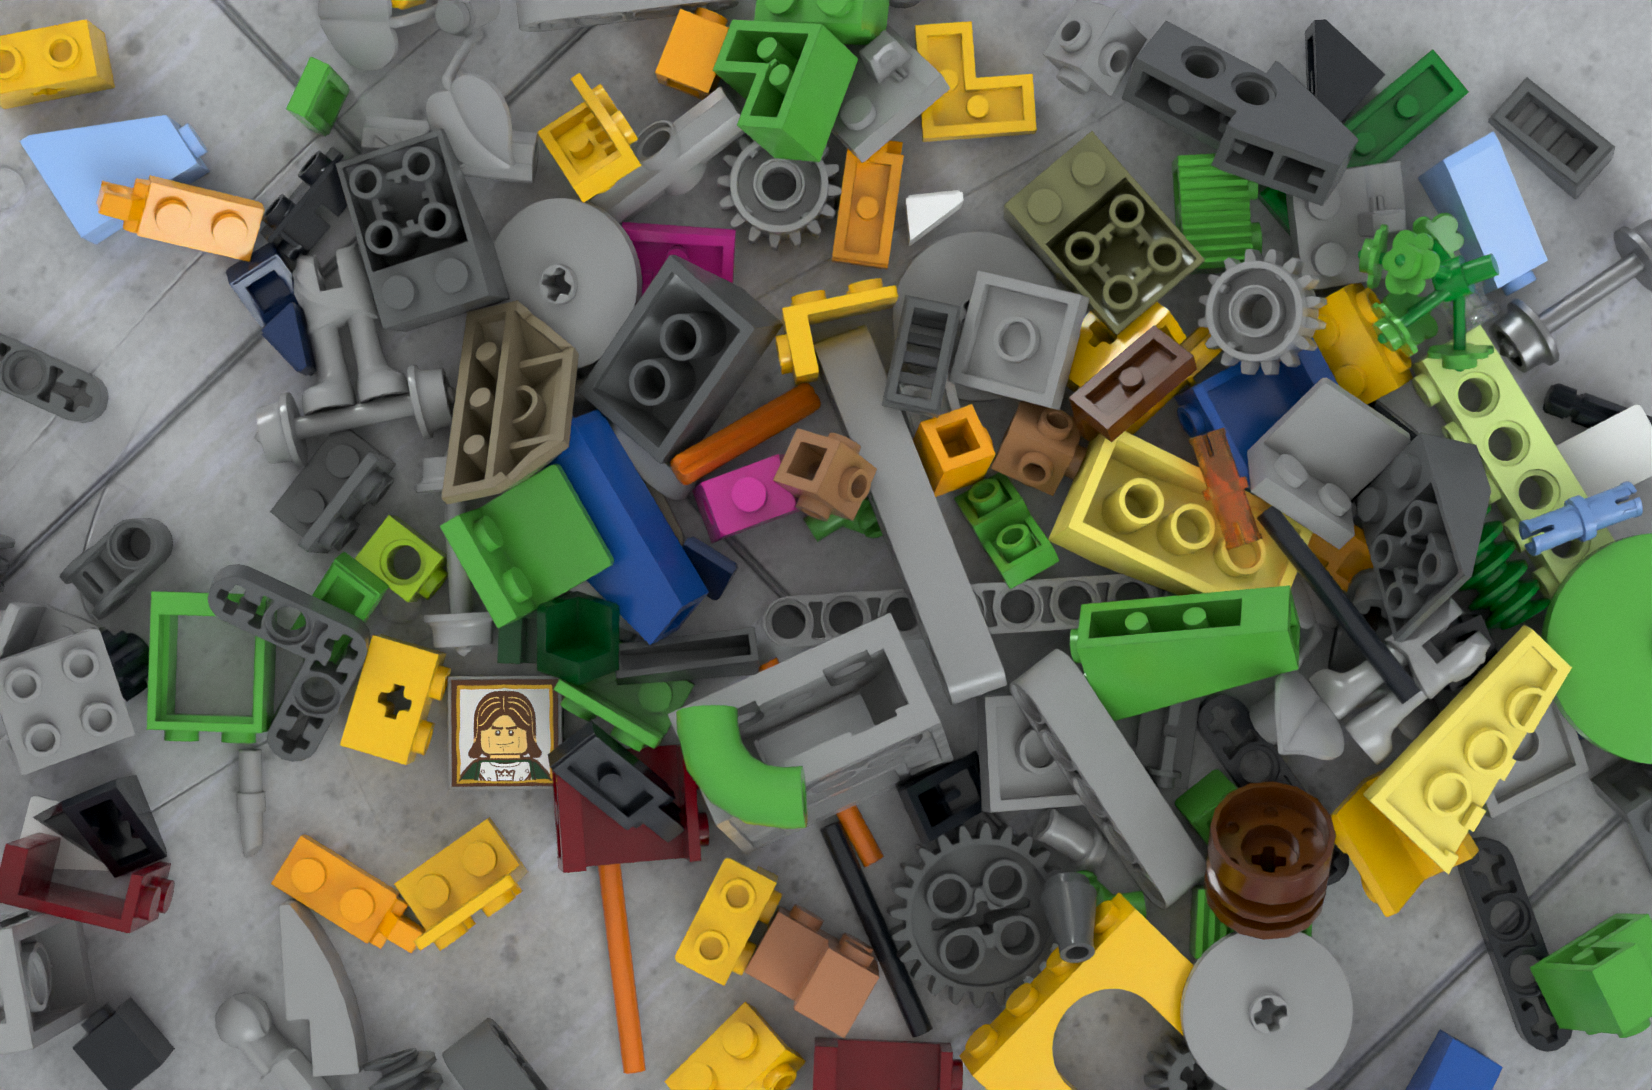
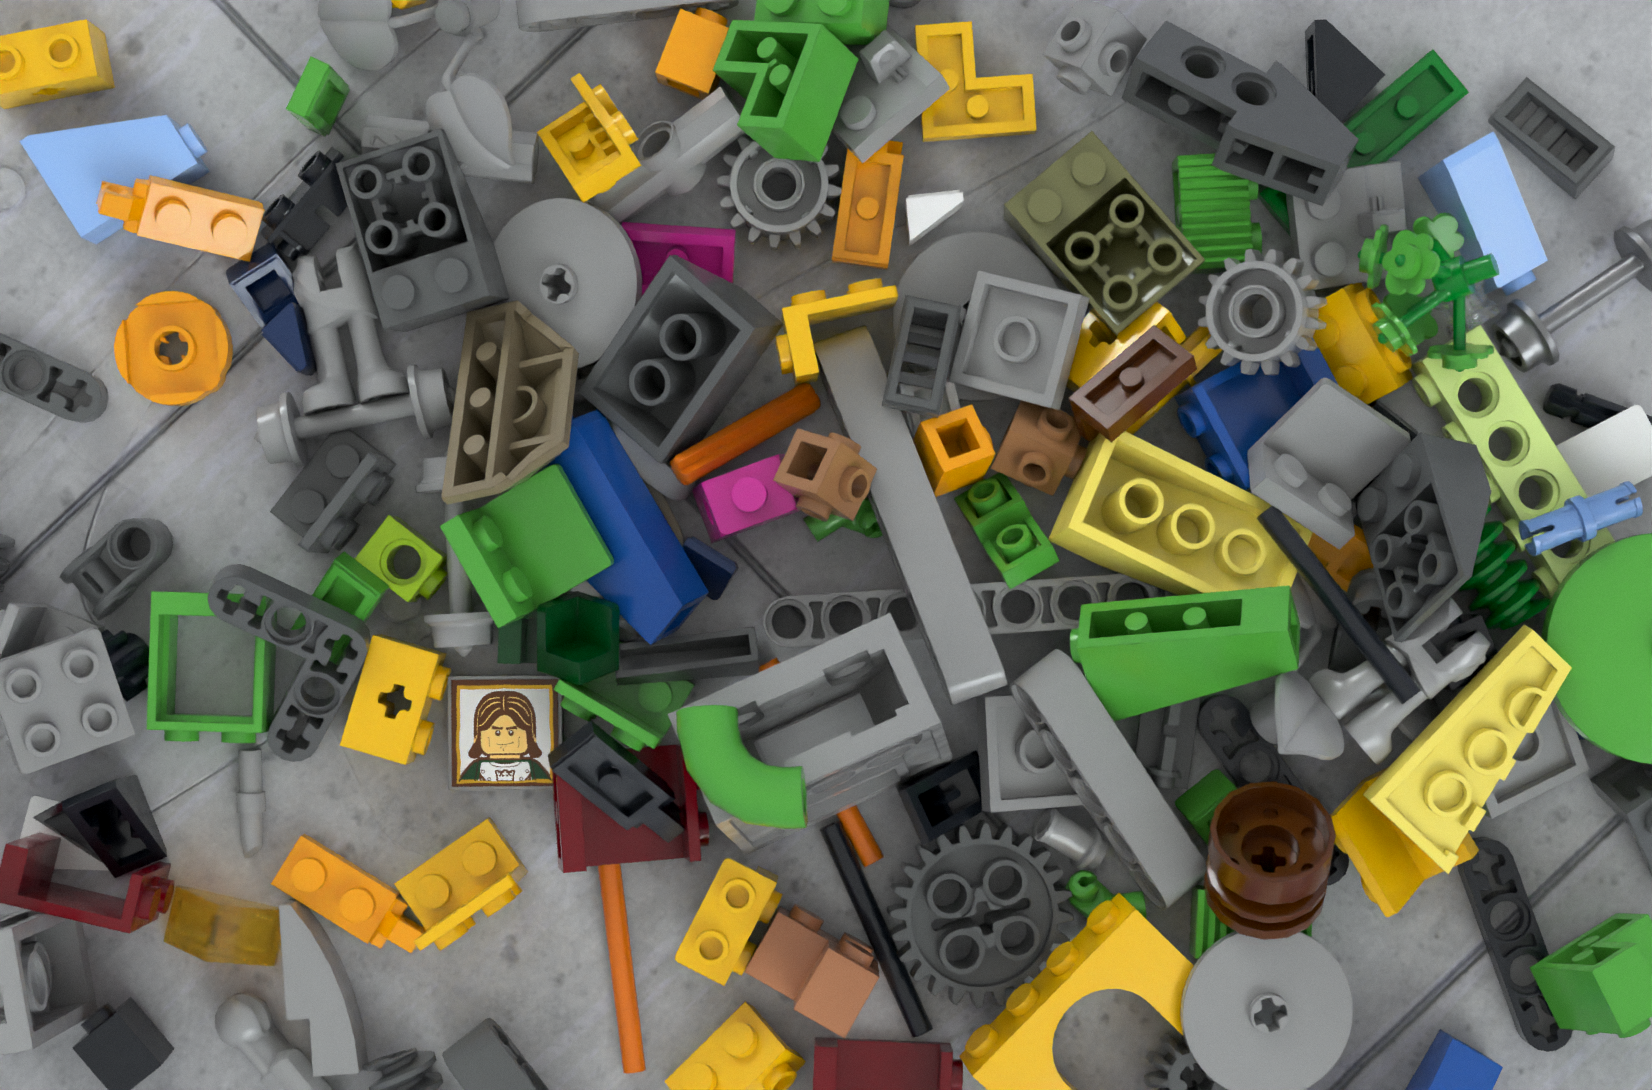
dark grey cone [1040,872,1097,963] -> none
clear orange pin [1189,427,1263,550] -> none
none -> light orange plate [114,291,233,406]
none -> clear yellow slope [163,885,281,966]

